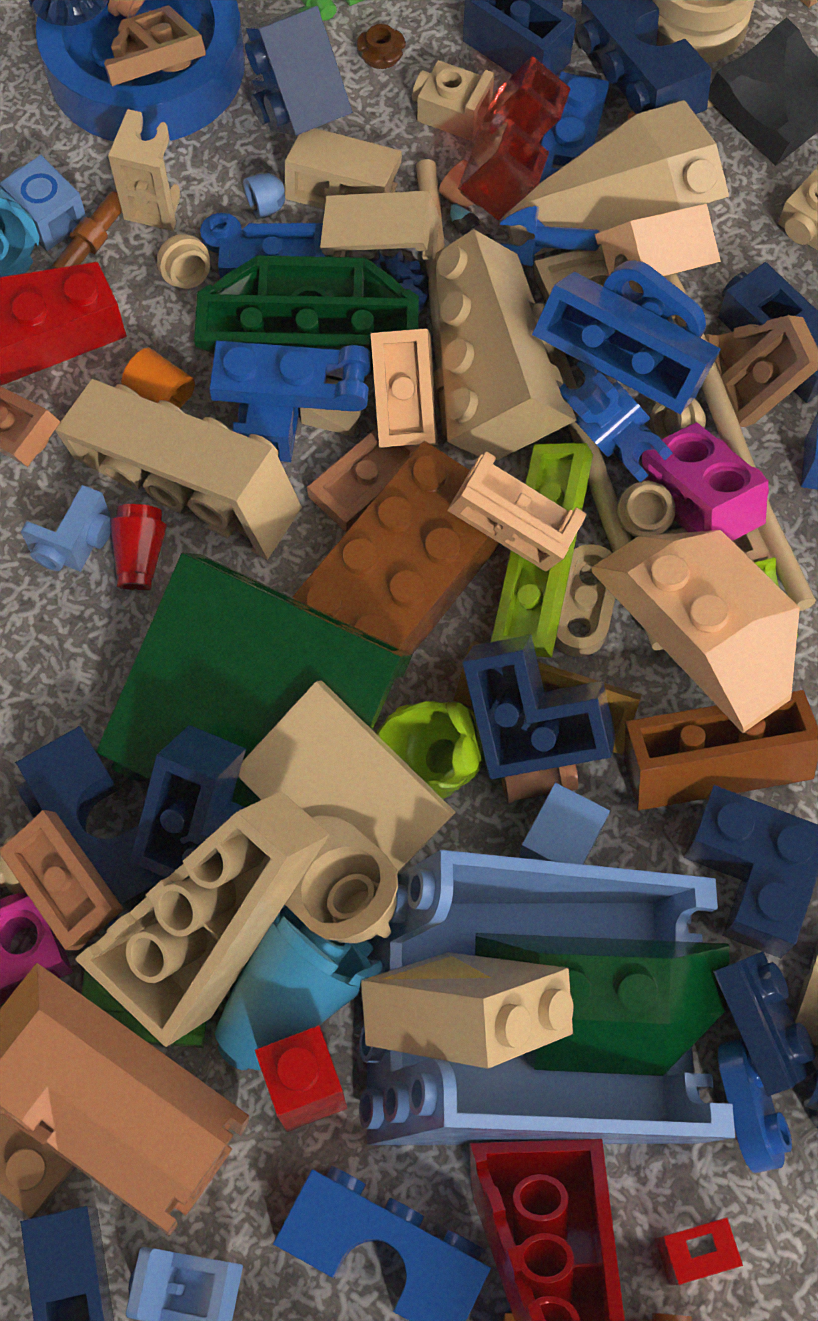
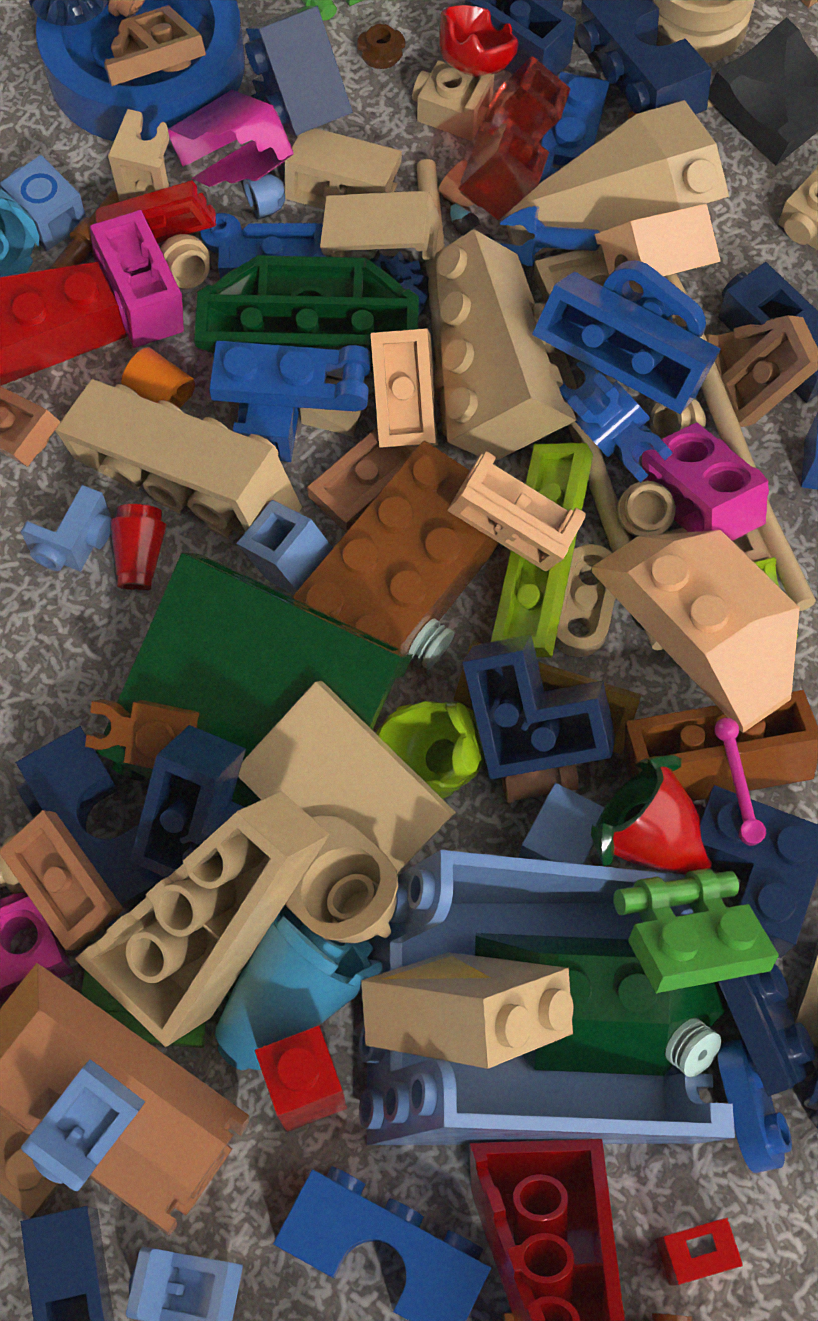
none -> medium blue bracket [21,1059,145,1191]
none -> dark orange plate [85,699,199,769]
none -> dark pink brick [90,210,184,348]
none -> red tile [96,180,216,243]
none -> dark pink piece [168,90,294,187]
none -> medium blue brick [237,500,333,595]
none -> light aqua piece [409,618,454,670]
none -> red hair [439,5,518,77]
none -> red hat [591,755,711,875]
none -> bright green plate [613,868,779,993]
none -> light aqua piece [665,1018,721,1077]
none -> dark pink hinge [715,717,766,846]

